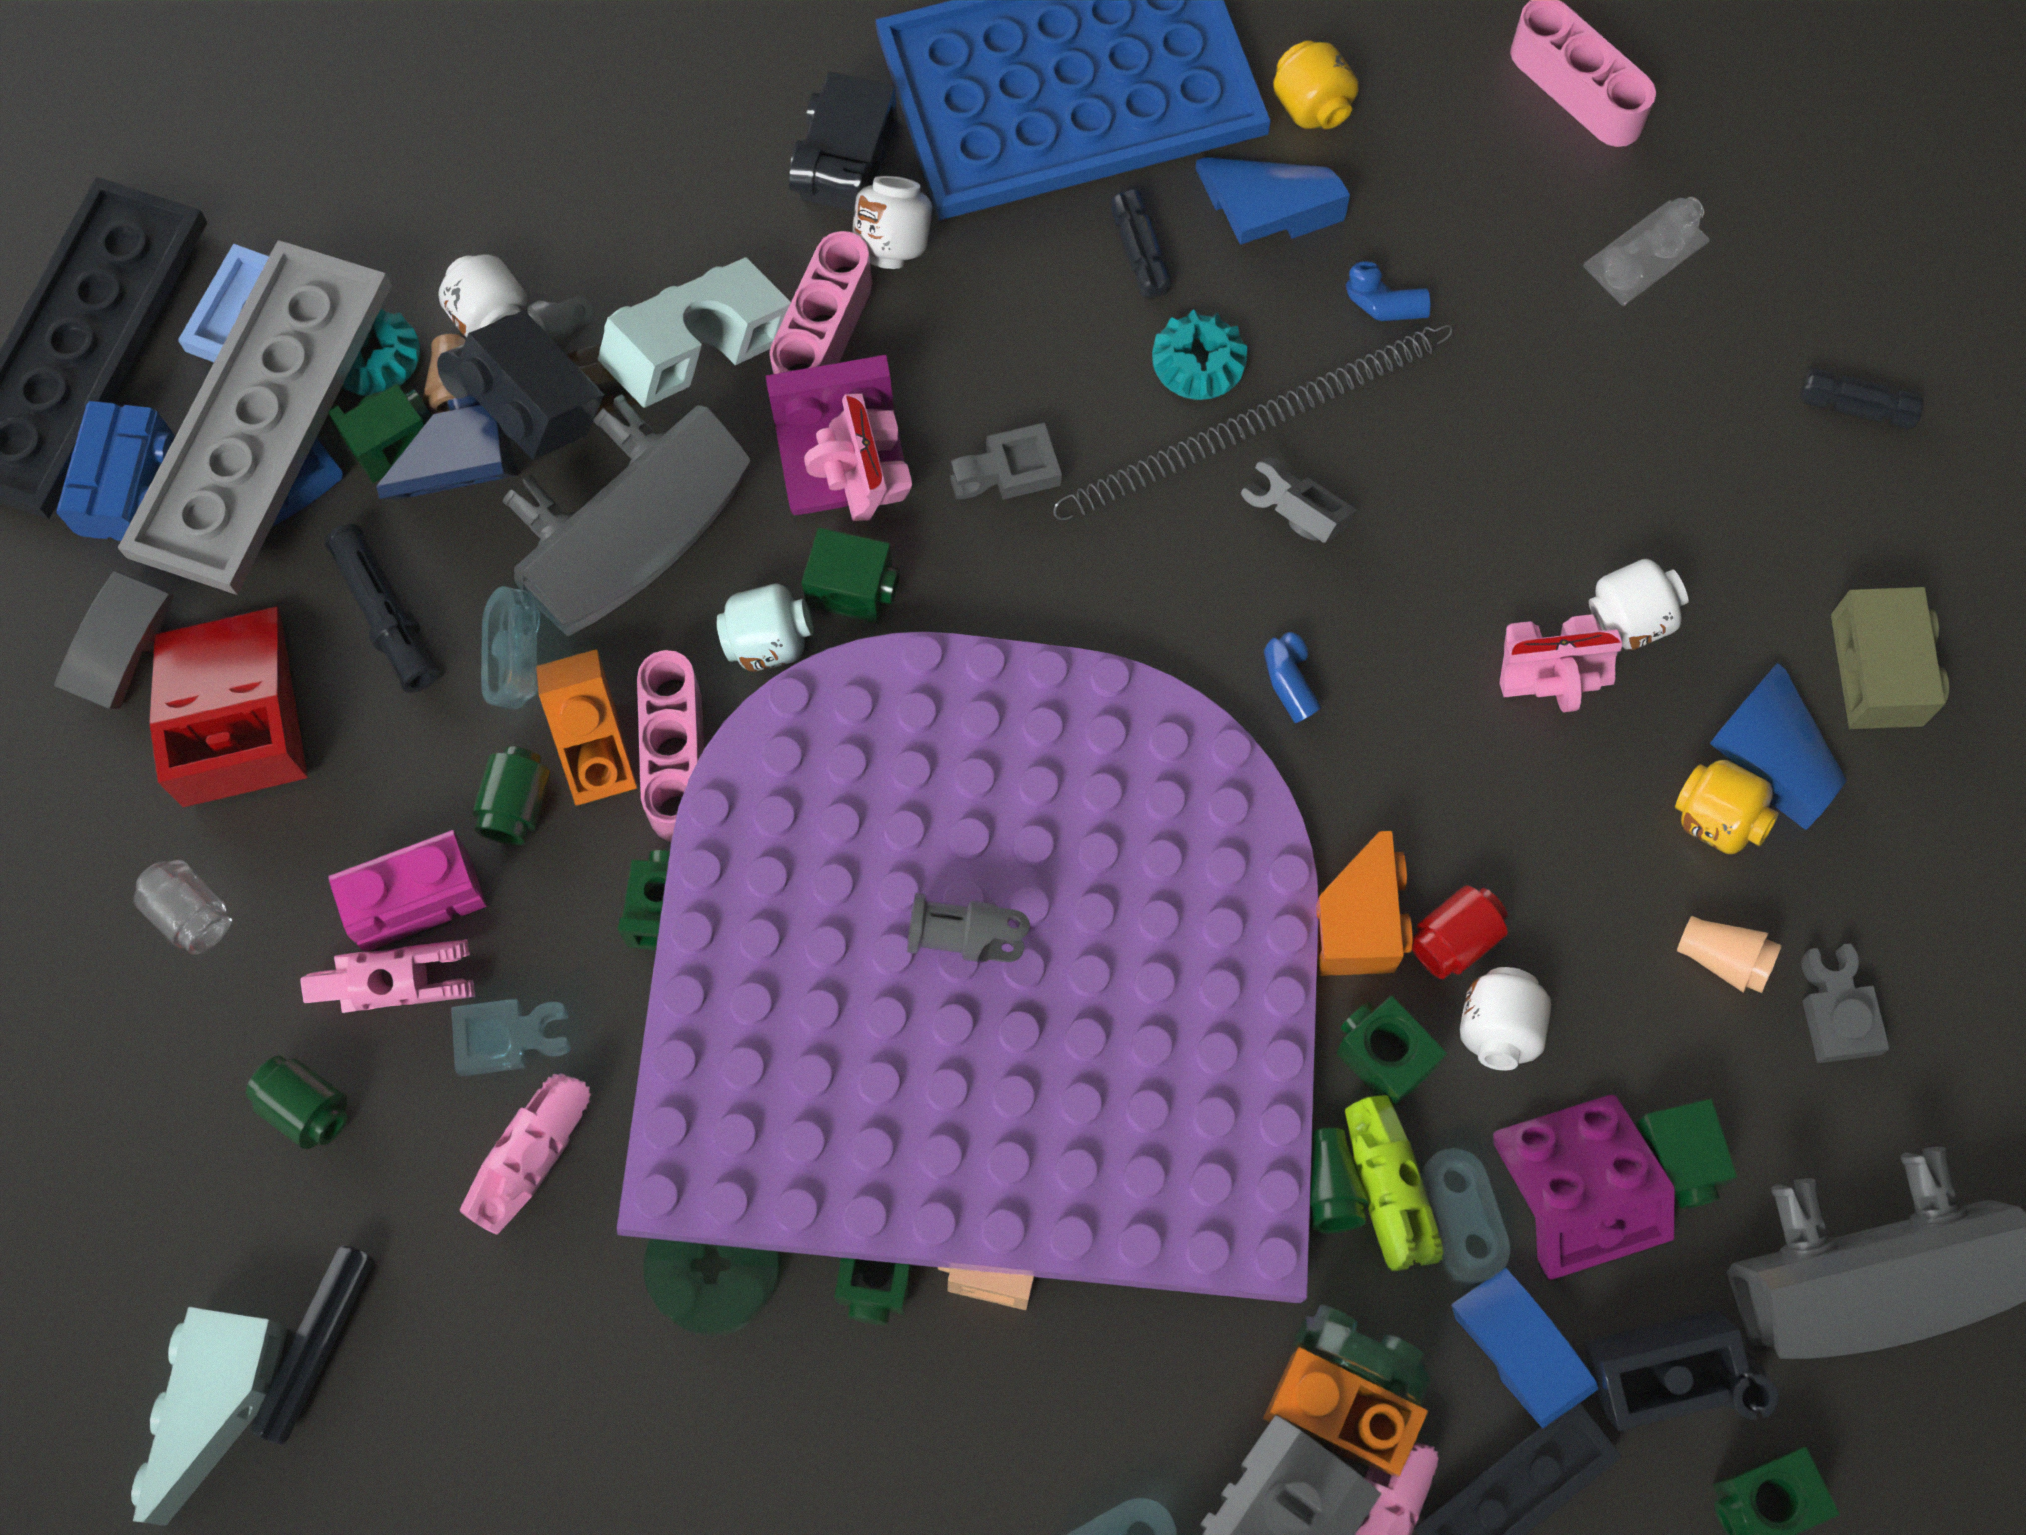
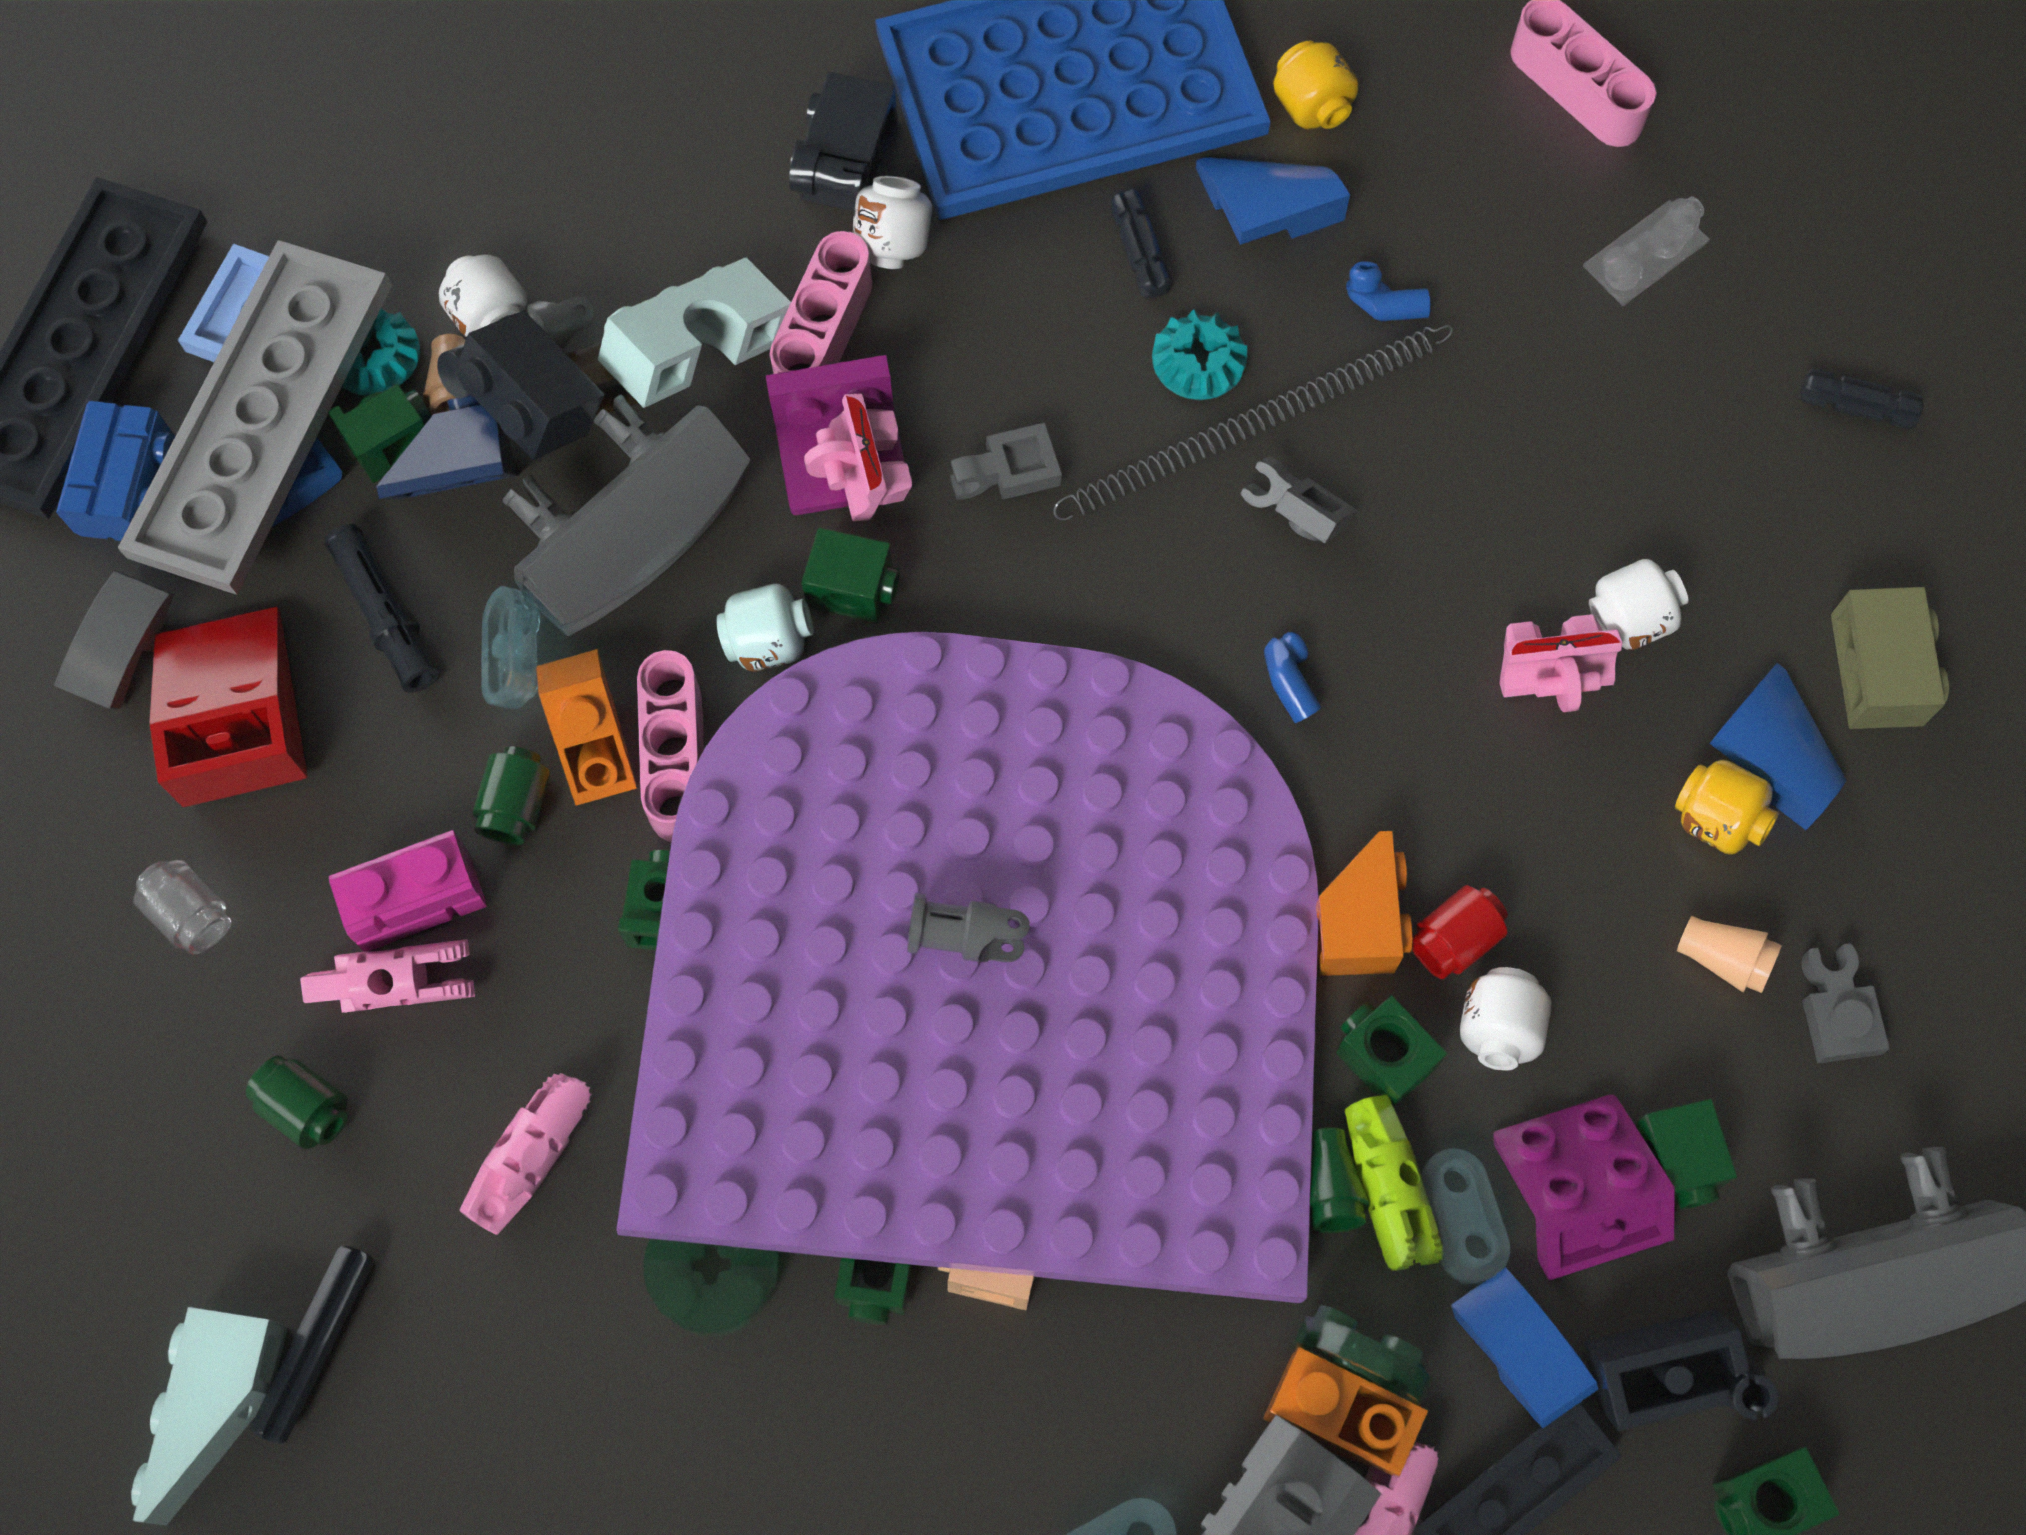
clear light blue plate [451,999,571,1077] -> none

